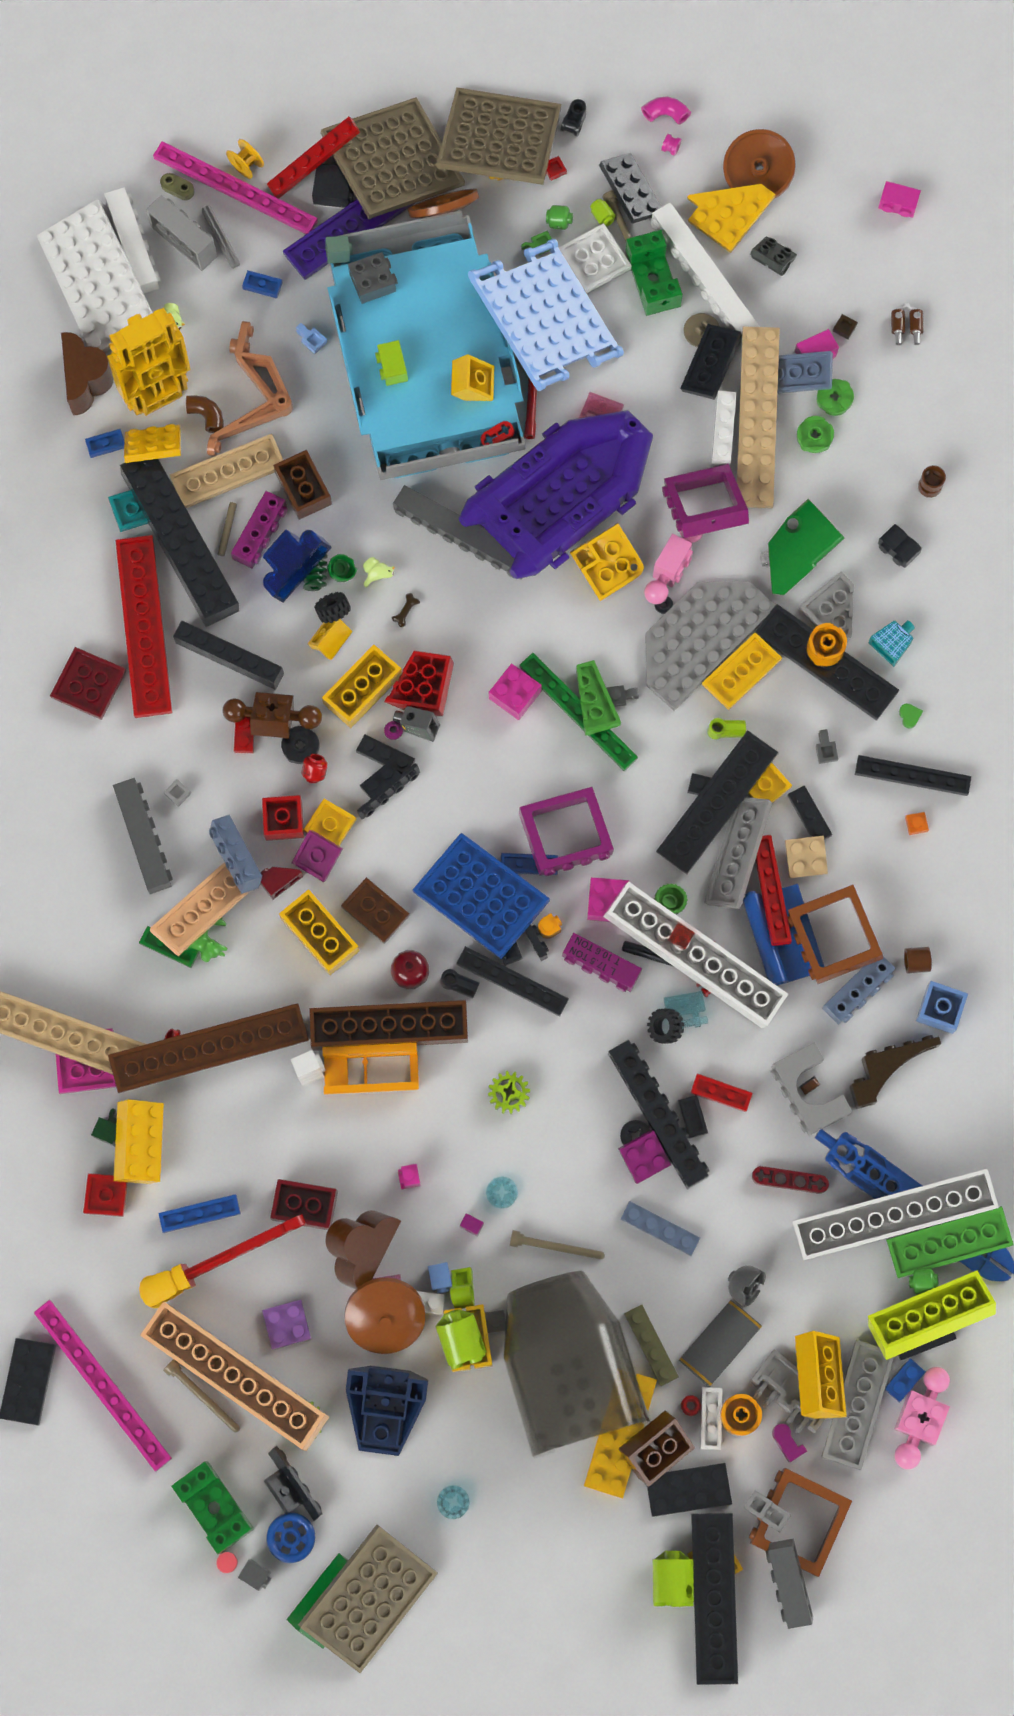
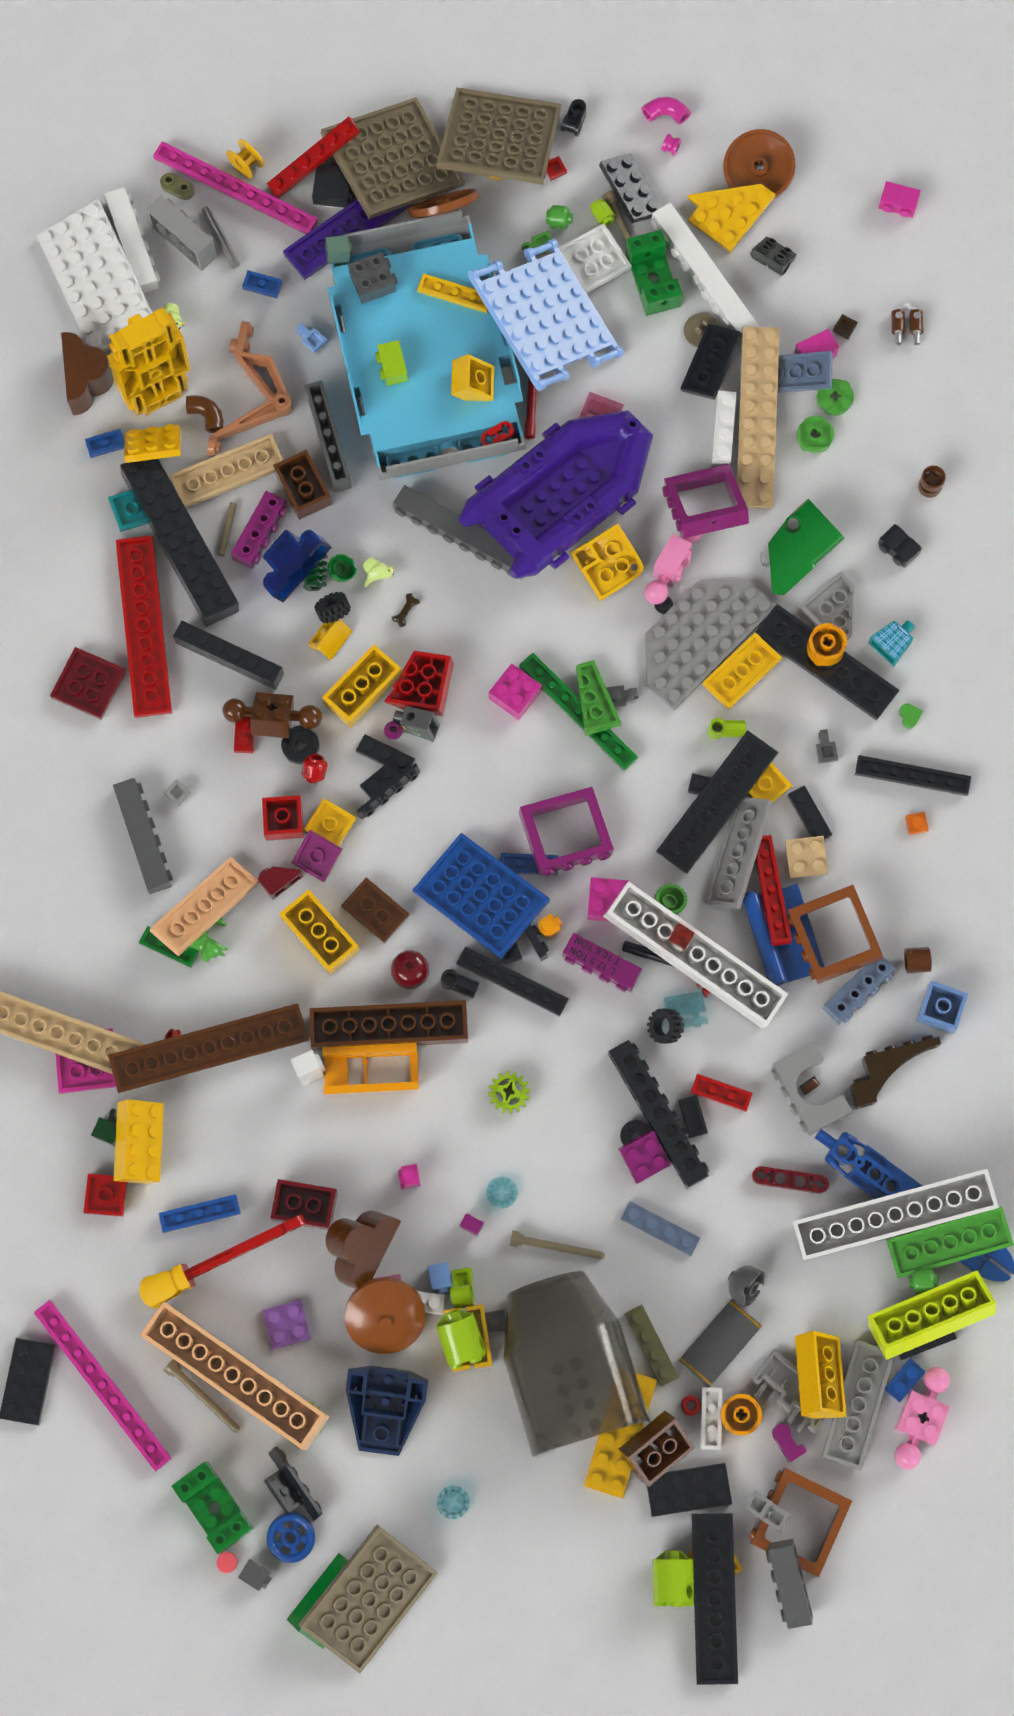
sand blue brick [209,815,262,894] -> none
none -> dark grey brick [304,380,352,493]
none -> yellow tile [417,273,488,313]

